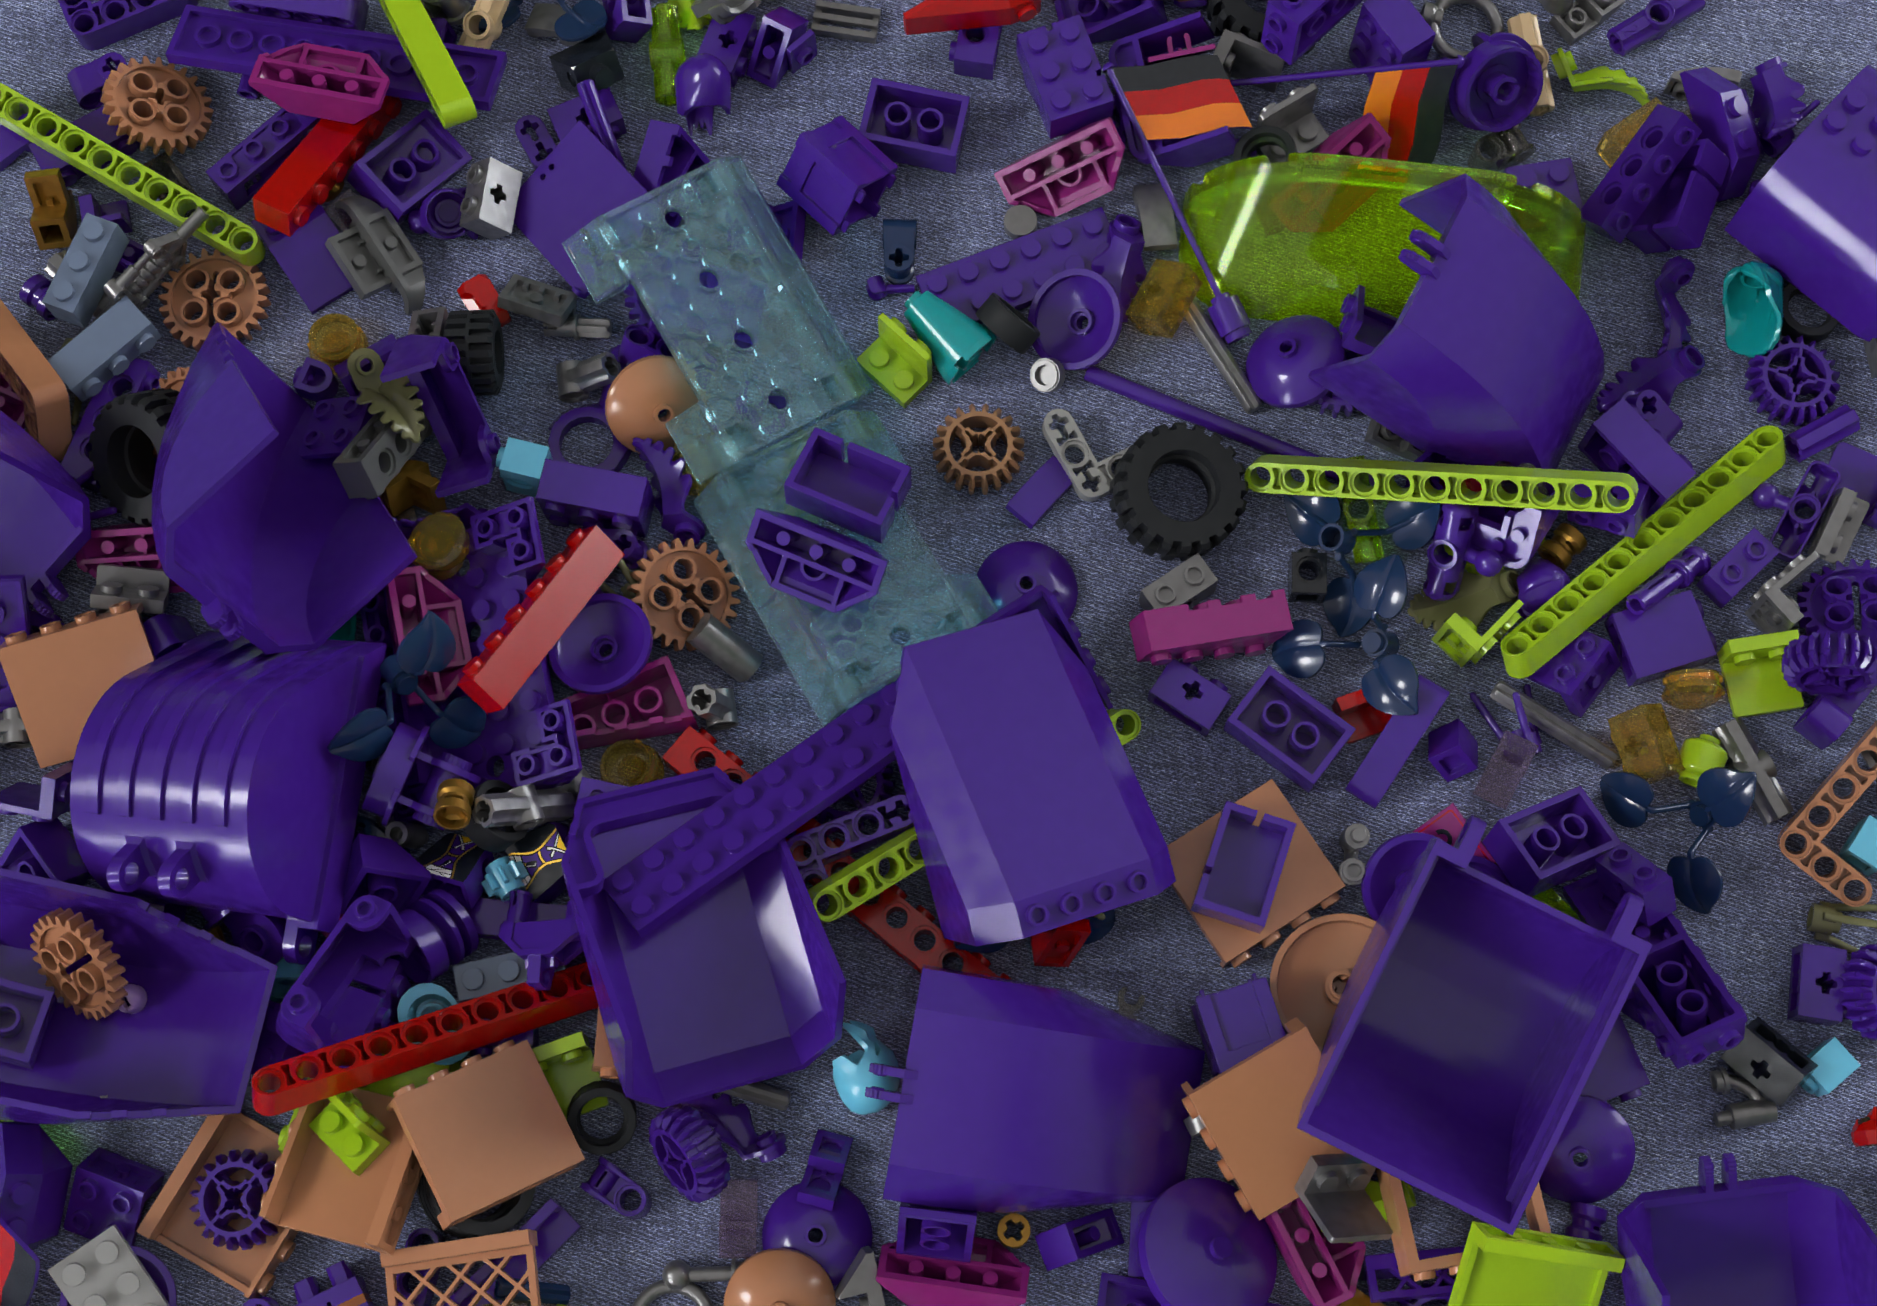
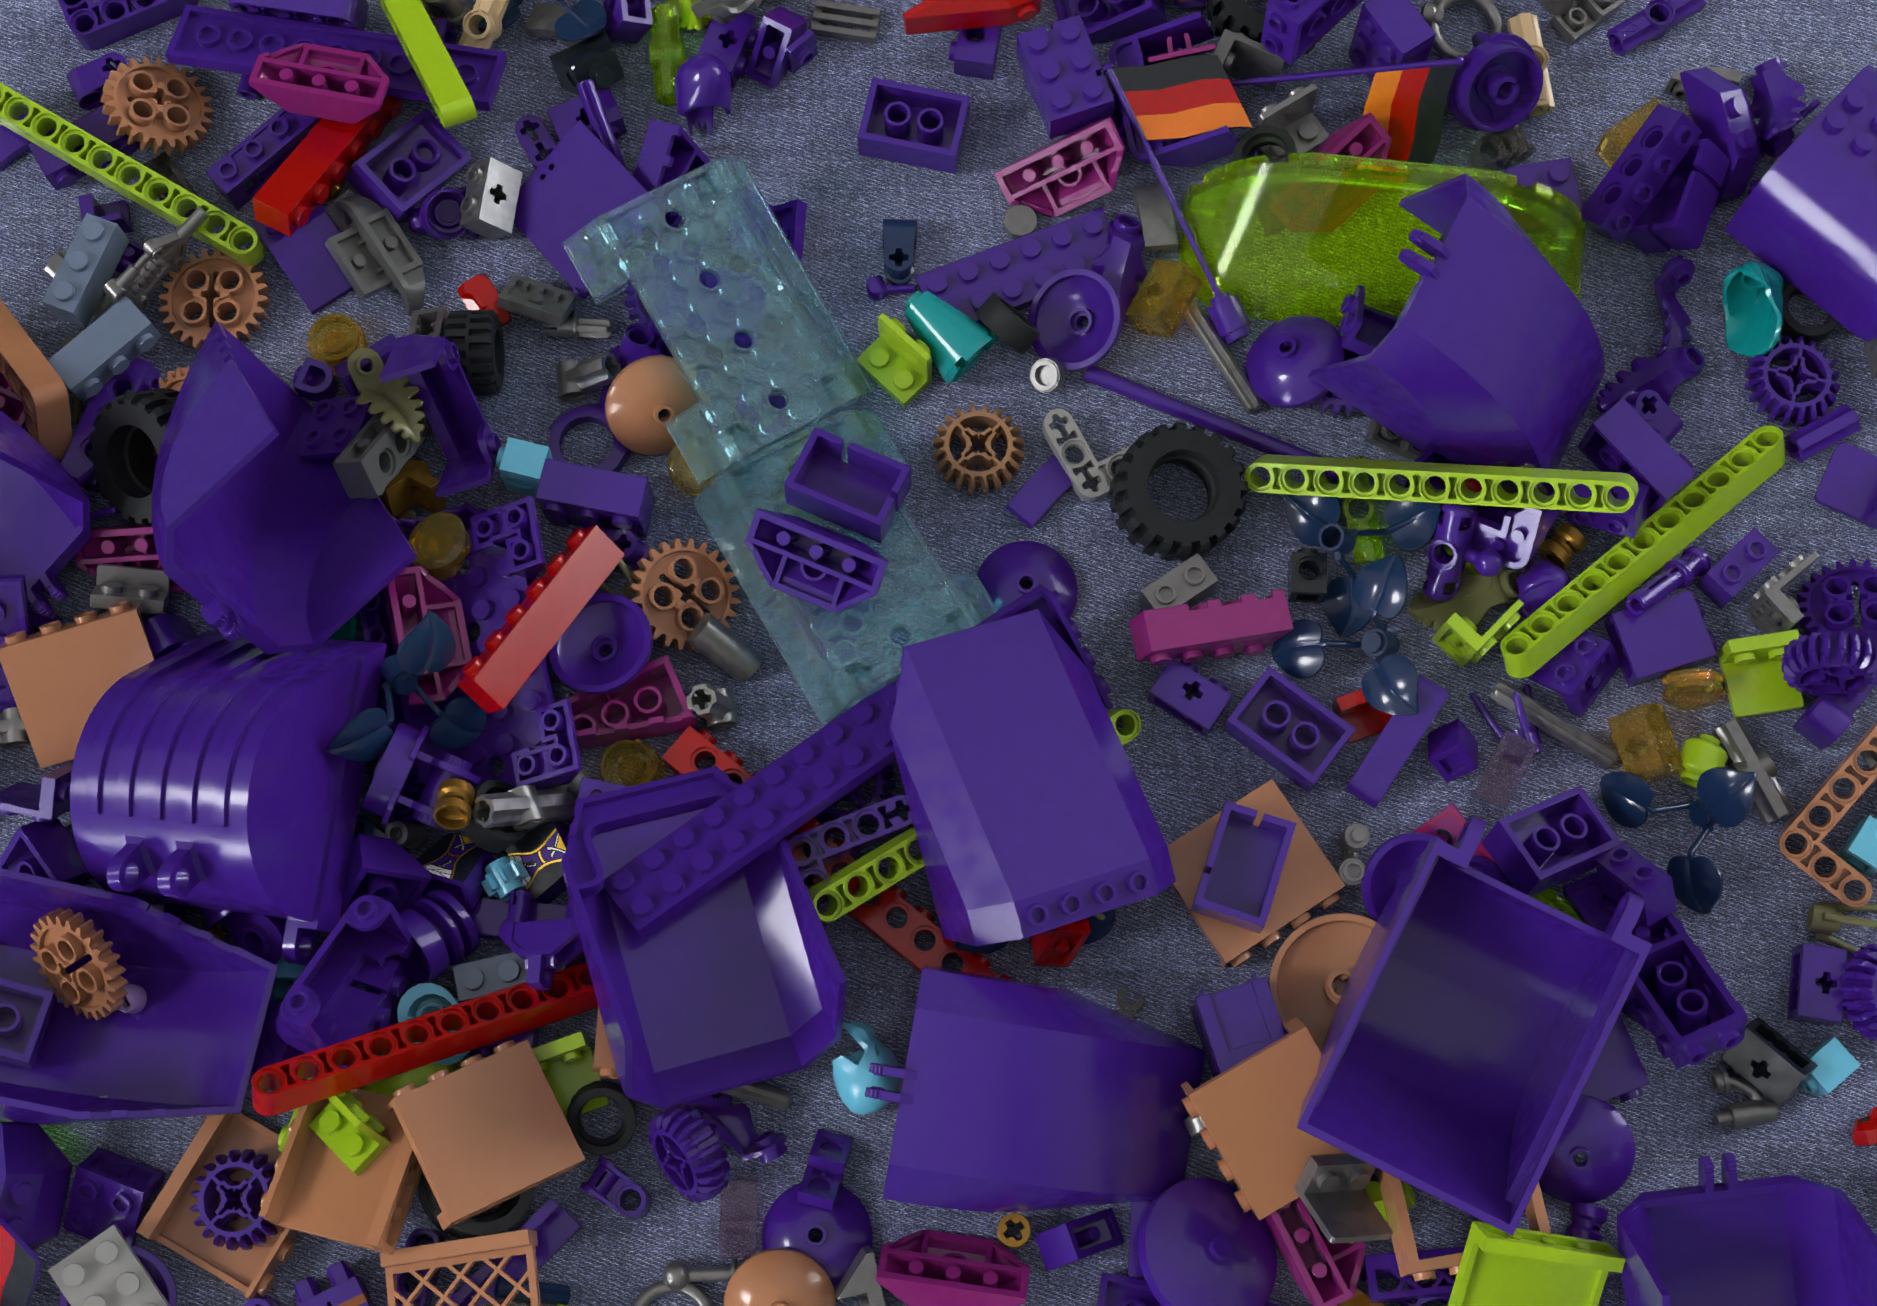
dark purple wheel [19,274,56,321] -> none
pearl gold brick [24,168,77,250] -> none
dark purple plant [632,438,706,545] -> none
dark purple container [776,115,898,236] -> none
dark purple slope [896,1202,977,1263] -> none
lime plant [1550,47,1653,113] -> none
dark purple piece [1752,460,1841,563] -> none
flat silver bracket [1807,487,1870,565] -> none

